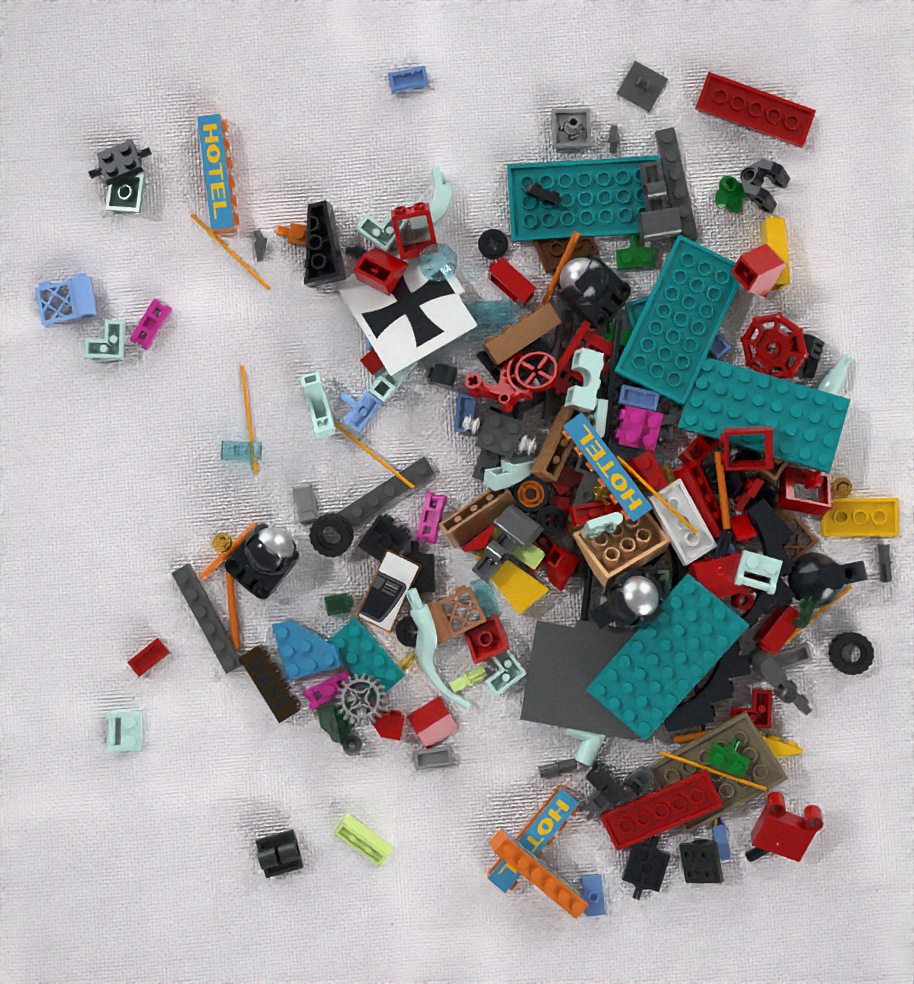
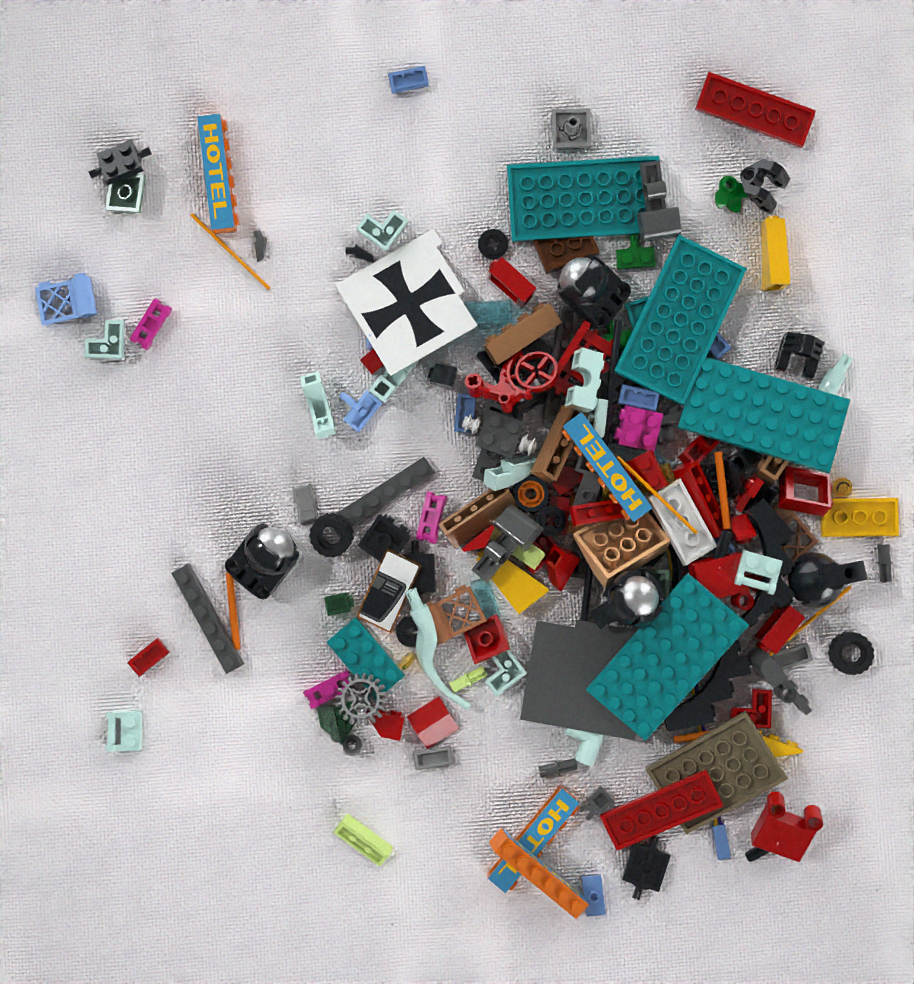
orange piece [199,522,258,580] -> none
clear yellow tile [212,532,233,553] -> none
clear light blue slope [221,441,262,461] -> none
dark brown brick [238,644,301,723] -> none
light orange axle [240,366,258,473] -> none
pearl dark grey plate [256,829,304,878] -> none
dark azure plate [272,619,343,681] -> none
orange plate [275,223,308,246] -> none
black wedge [304,200,346,288] -> none
light orange axle [334,421,415,489] -> none
red slope [353,247,409,296] -> none
red window [391,202,438,260] -> none
light aqua arch [410,167,451,234] -> none
clear light blue dish [419,243,457,282] -> none
black plate [524,182,562,207] -> none
orange piece [542,231,581,303] -> none
light aqua plate [581,512,623,539] -> none
pearl dark grey plate [585,761,629,806] -> none
clear yellow plant [592,485,610,506] -> none
dark grey bar [608,125,620,153] -> none
dark grey piece [617,61,668,112] -> none
dark grey plate [623,766,654,795] -> none
dark grey plate [654,127,698,240] -> none
light orange axle [659,750,767,791] -> none
pearl dark grey plate [679,839,724,883] -> none
green plate [706,737,750,778] -> none
red window [720,426,774,471] -> none
red slope [731,244,787,297] -> none
red plate [740,312,809,379] -> none
clear green plate [792,594,817,628] -> none
red plate [804,470,823,489] -> none

